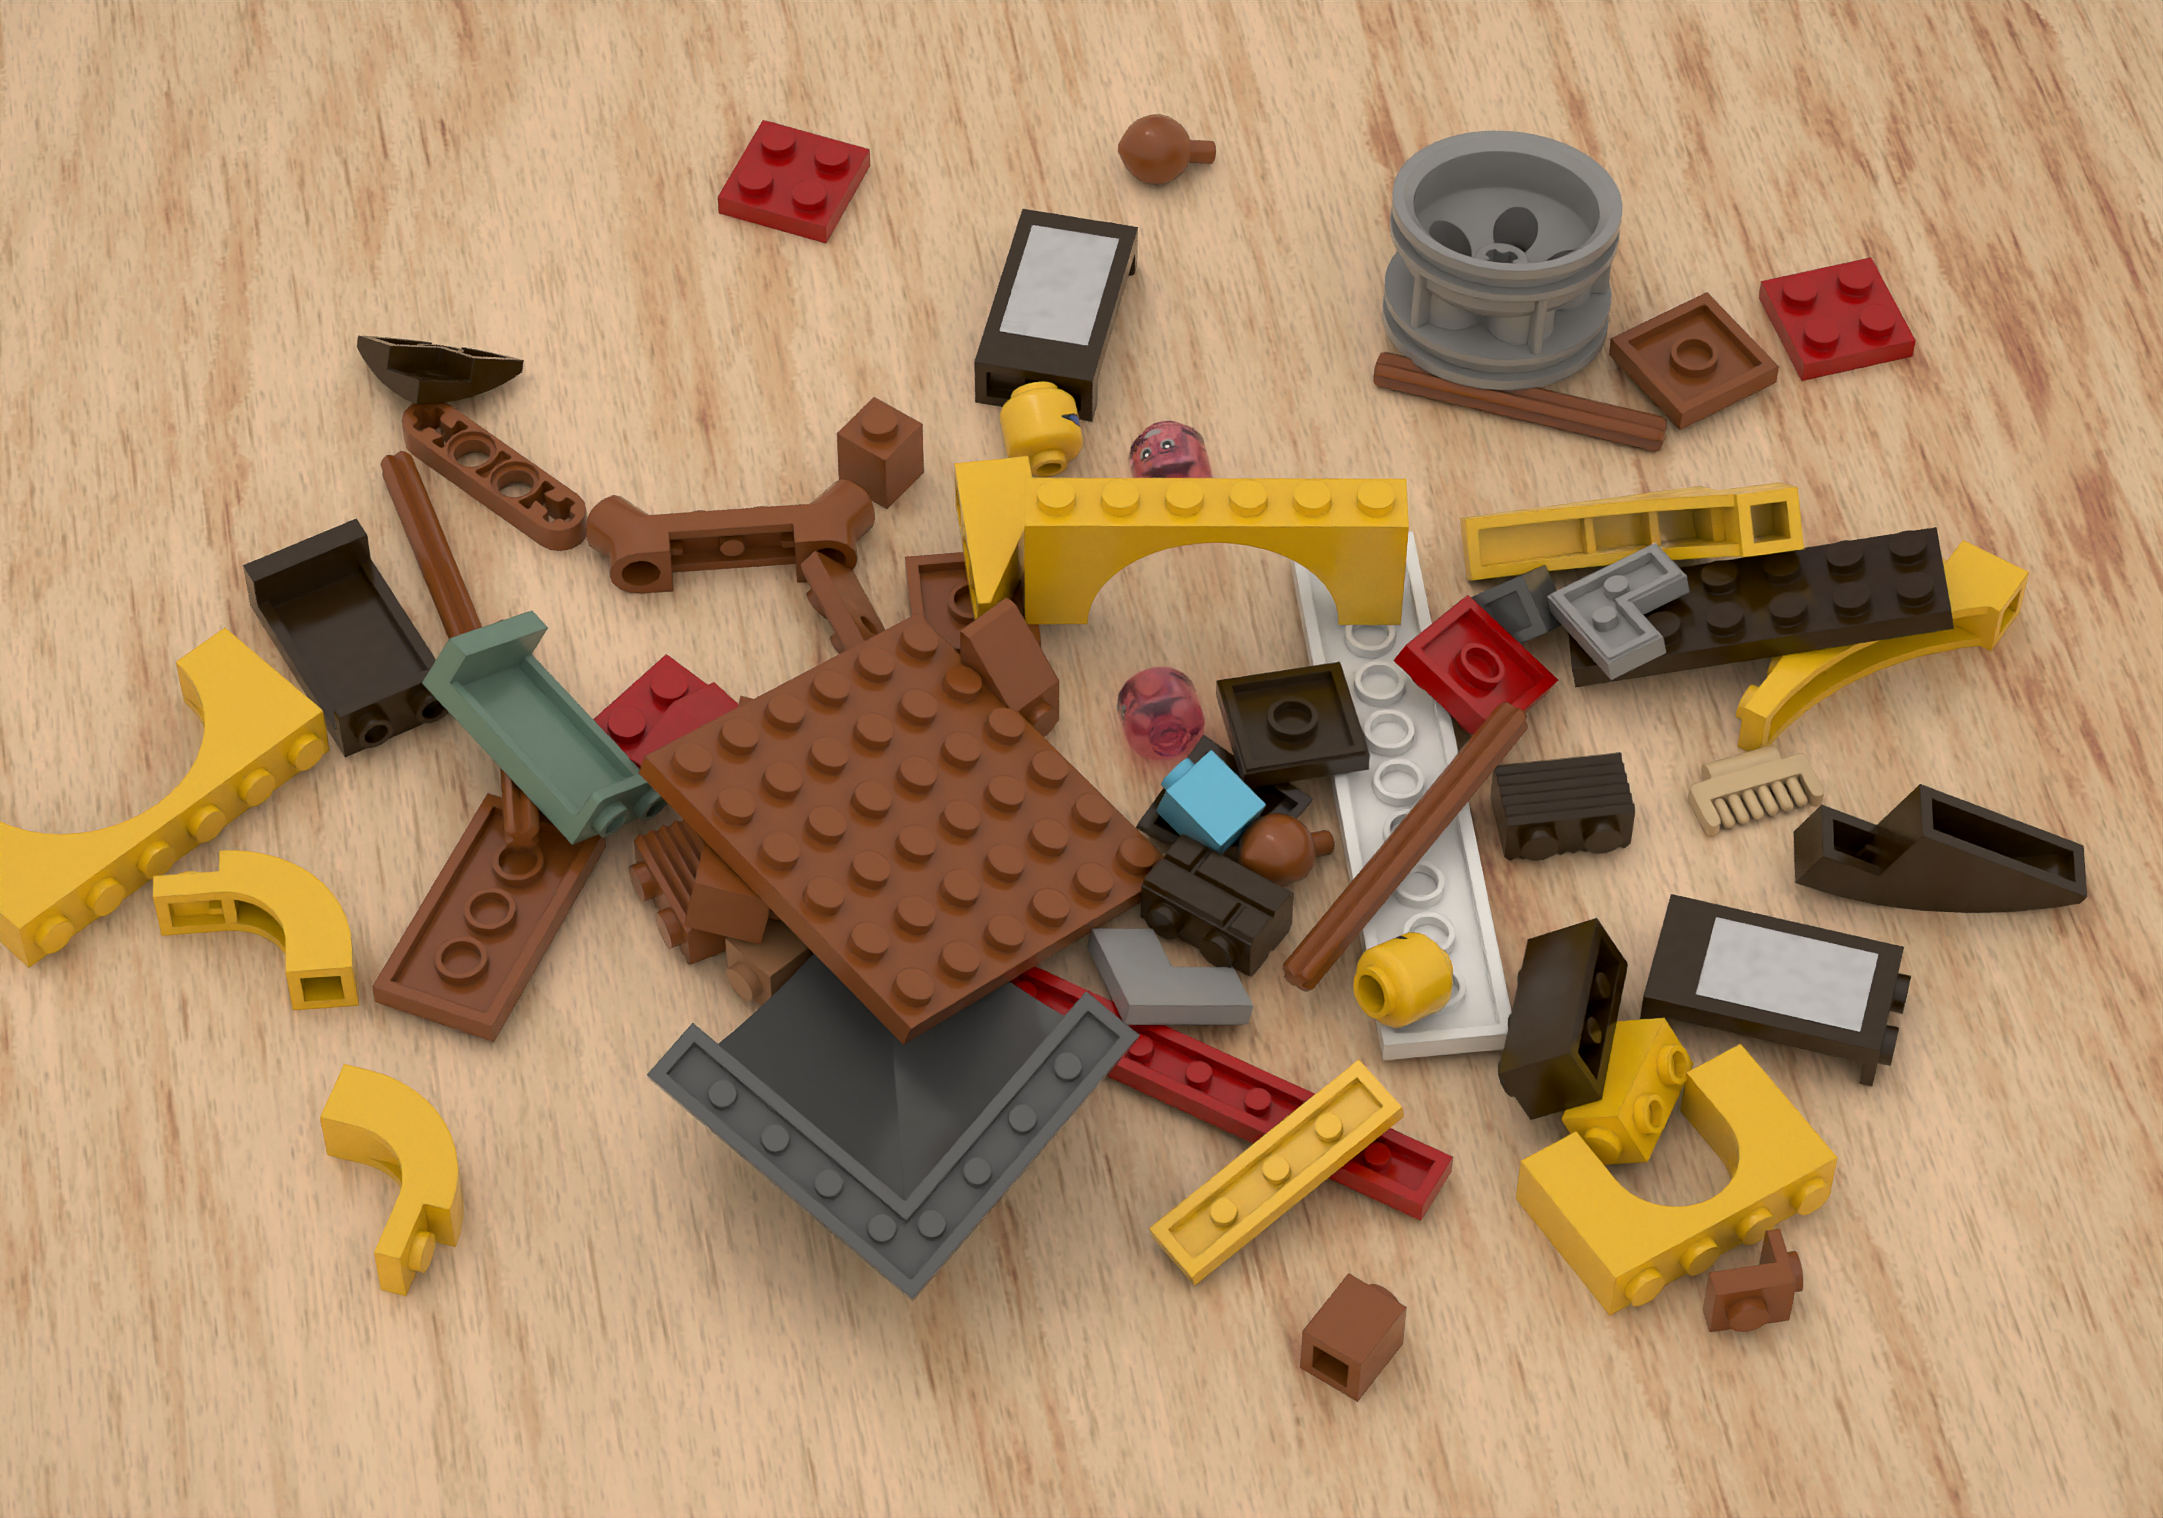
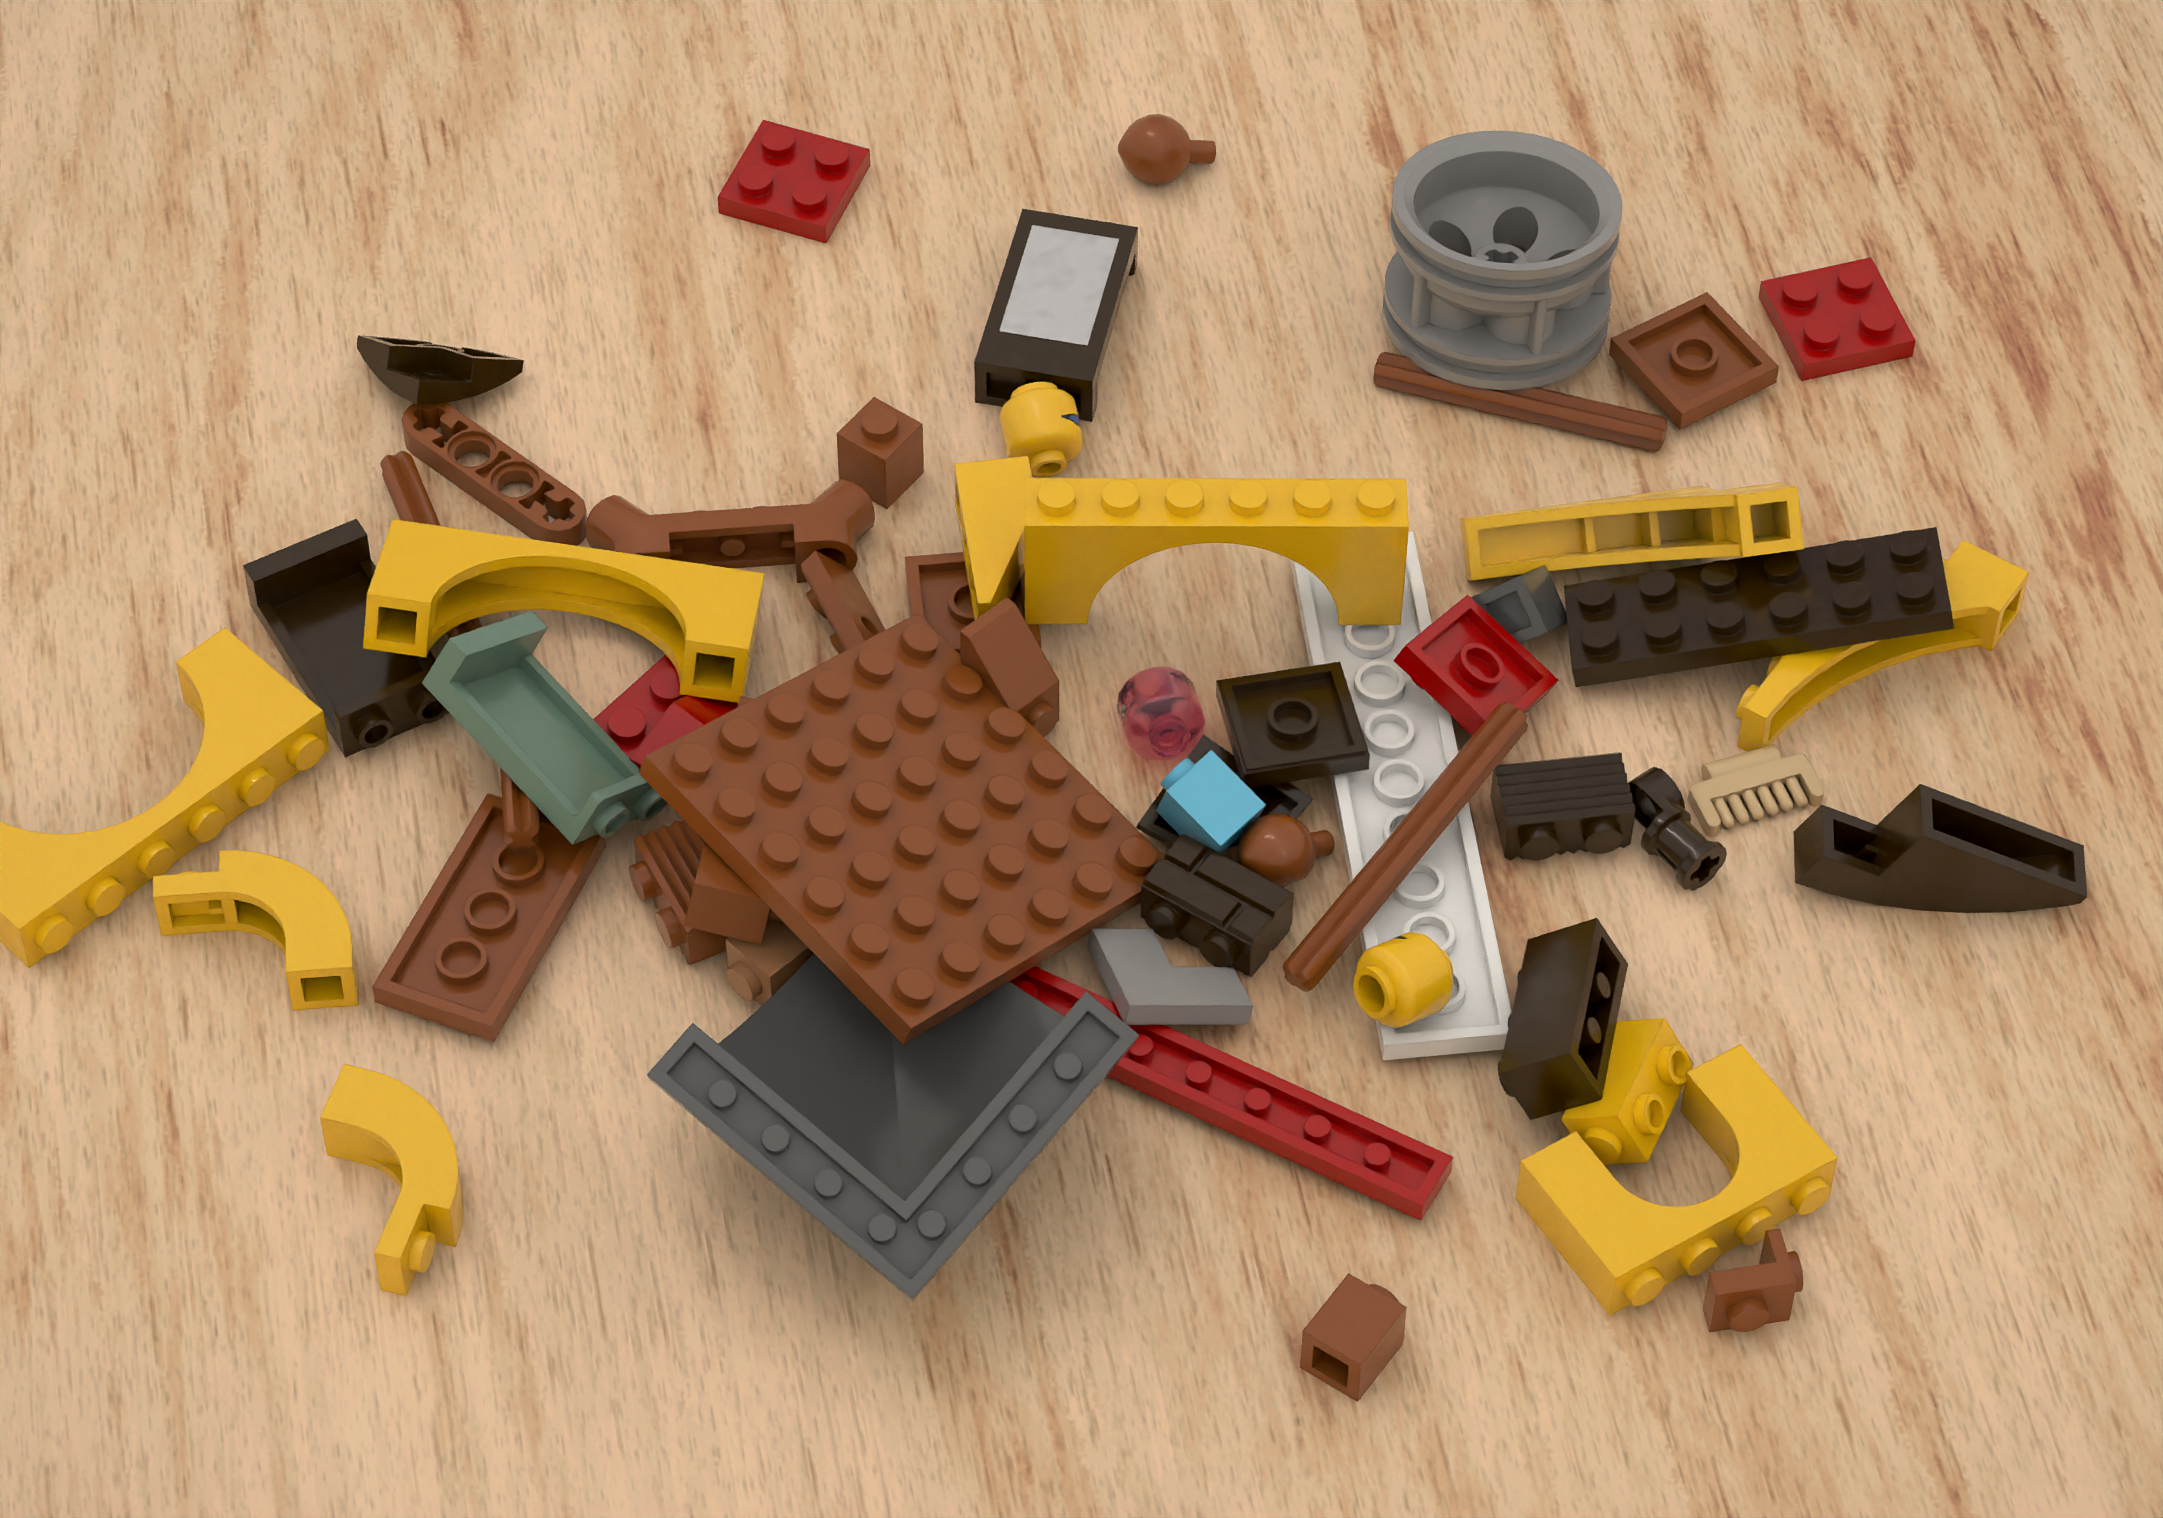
clear pink head [1128,421,1213,478] -> none
yellow plate [1149,1059,1404,1286] -> none
light grey tile [1547,543,1690,680] -> none
panel [1640,894,1911,1086] -> none
none -> yellow arch [363,519,765,703]
none -> dark brown connector [1628,767,1727,890]

